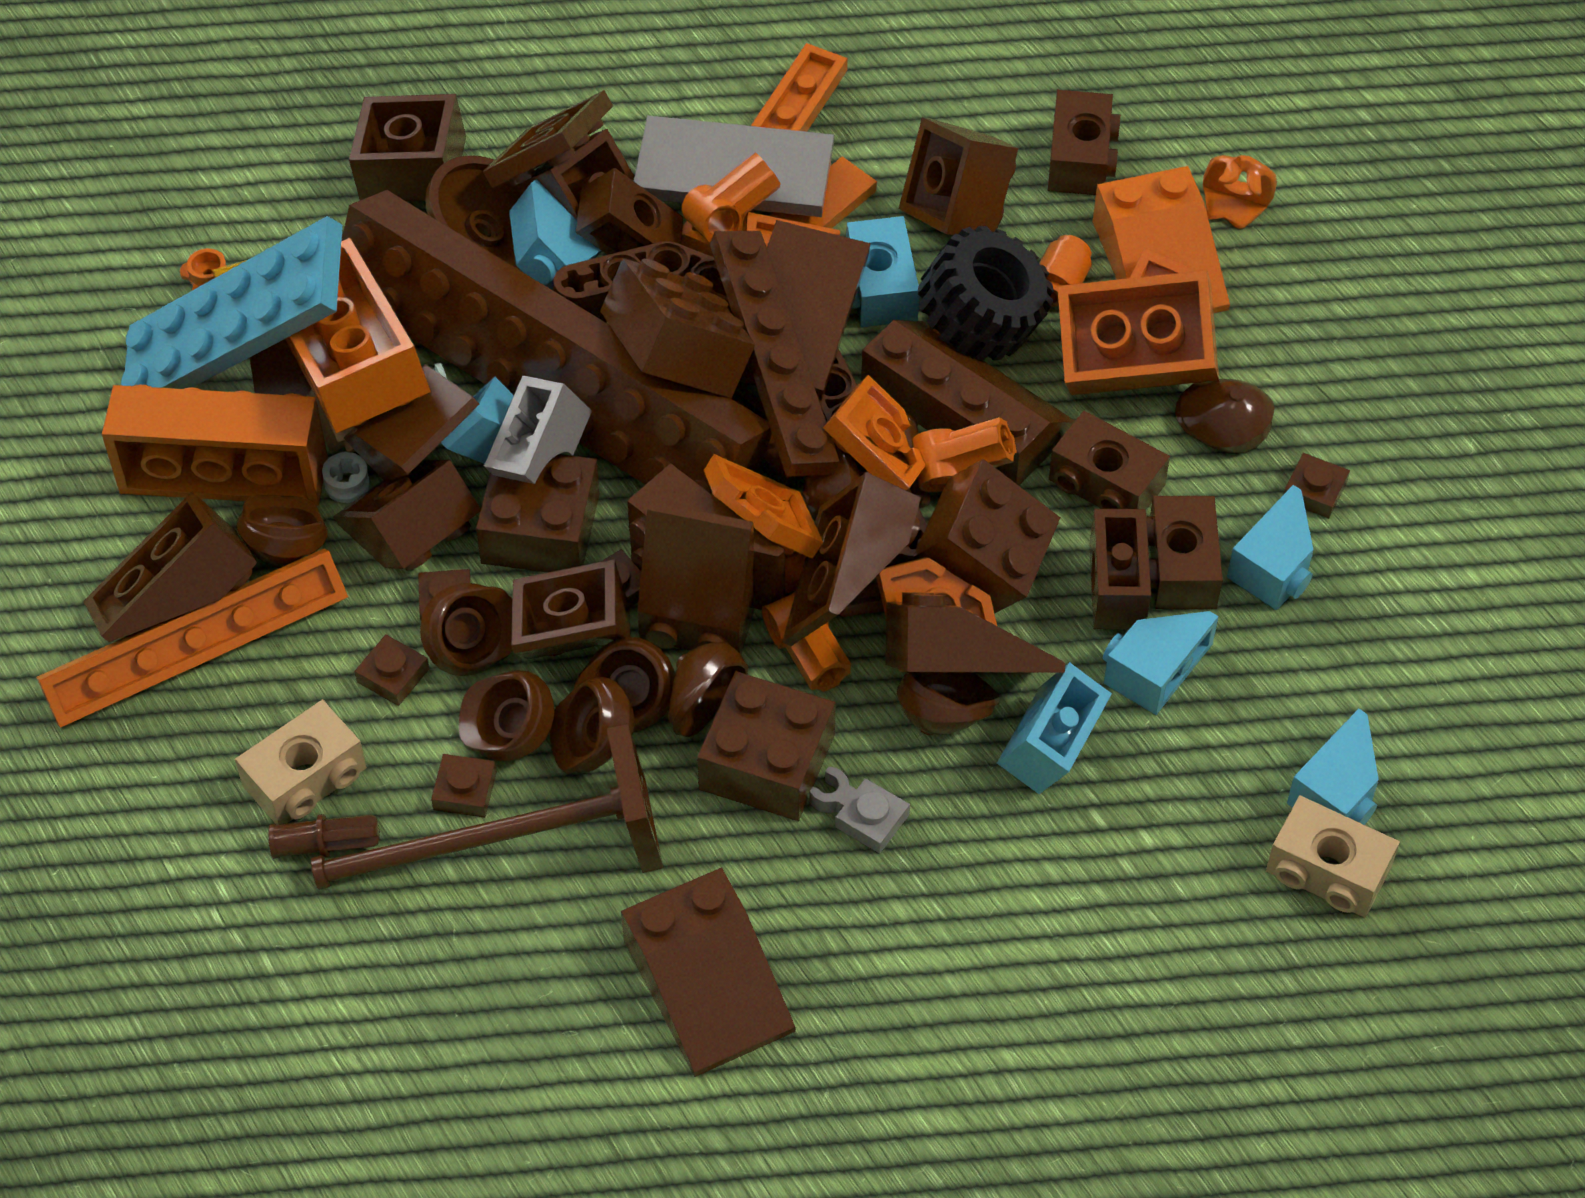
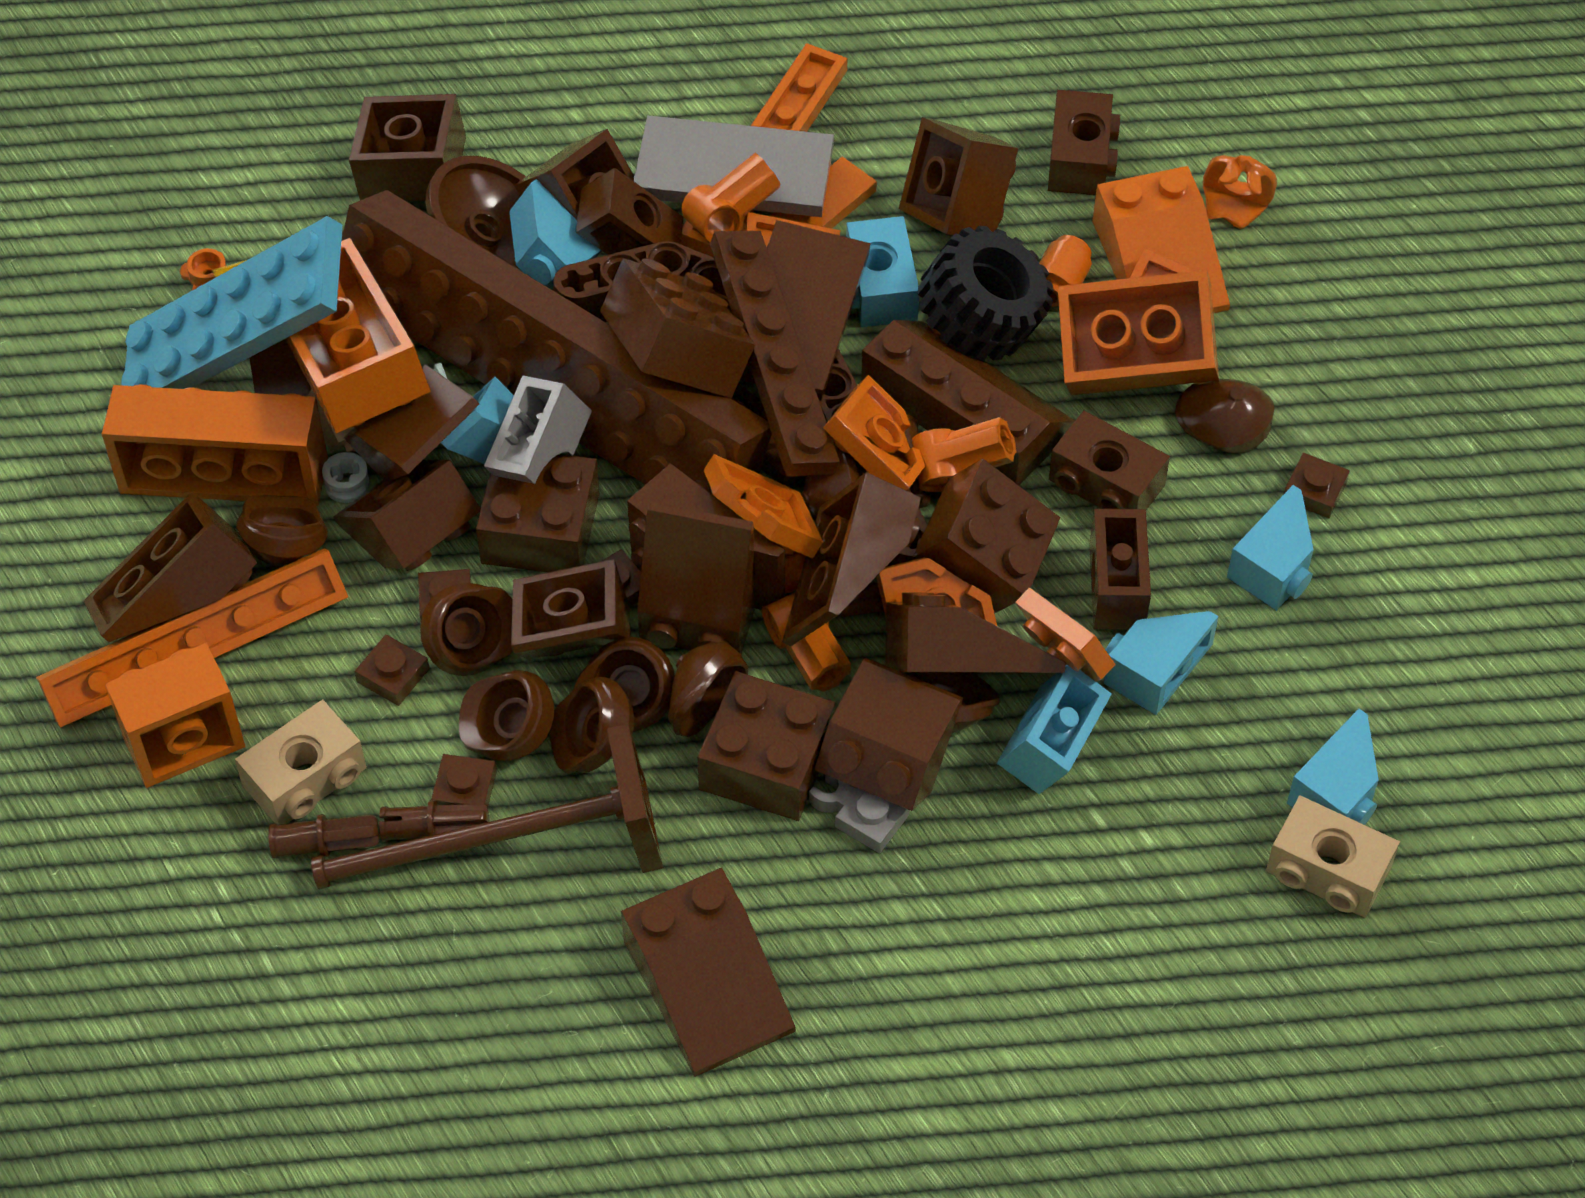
reddish brown plate [483,90,613,188] -> none
reddish brown brick [1146,496,1223,609] -> none
none -> orange brick [105,642,246,788]
none -> reddish brown axle [379,800,490,842]
none -> reddish brown slope [814,658,963,811]
none -> orange plate [1015,587,1116,681]

